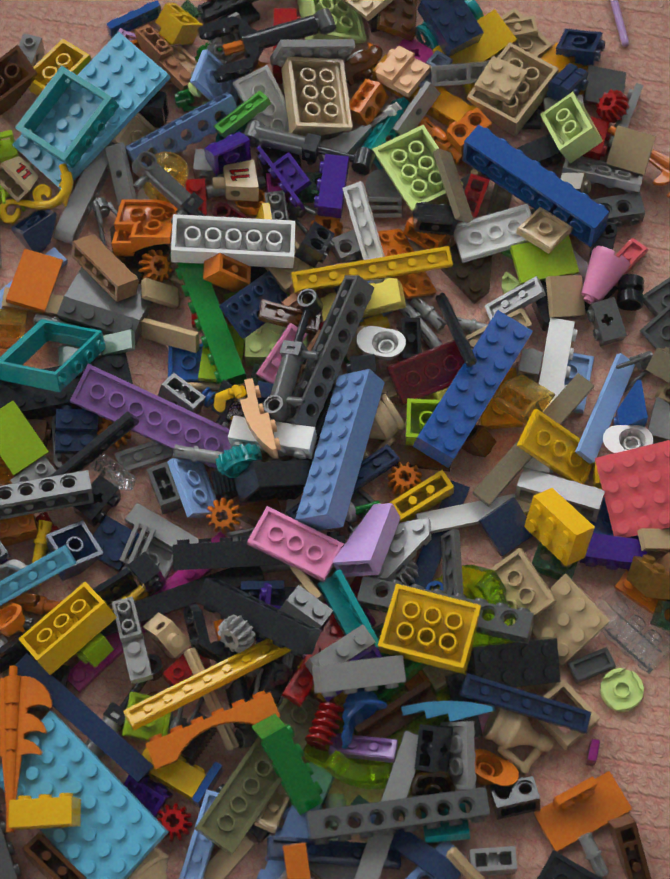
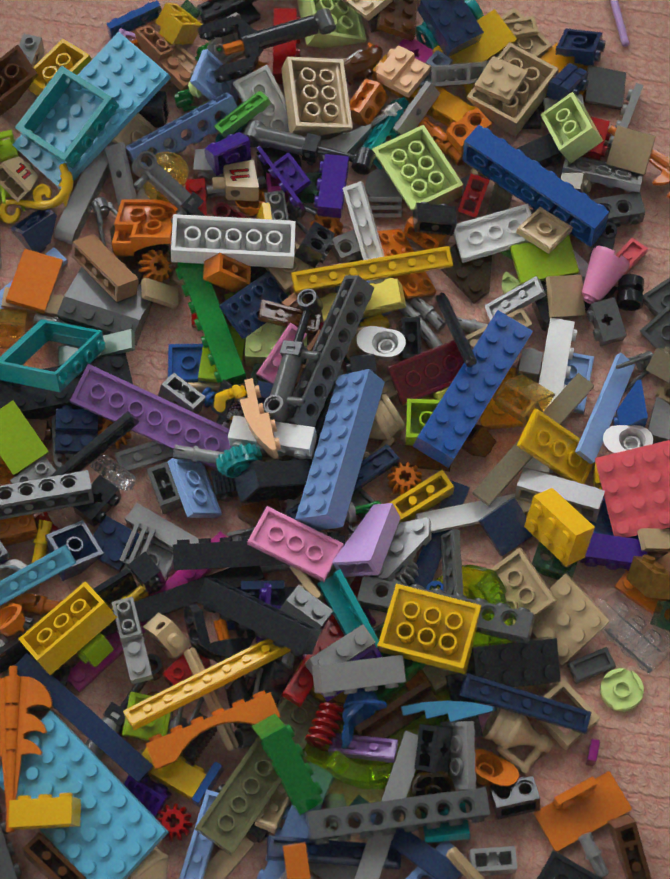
tan tile [141,318,199,353] -> none
orange gear [206,498,243,534] -> none
light grey gear [217,614,256,653] -> none
light grey plate [270,39,355,67] -> none
dark tan tile [433,148,473,223] -> none
red gear [595,89,630,124] -> none

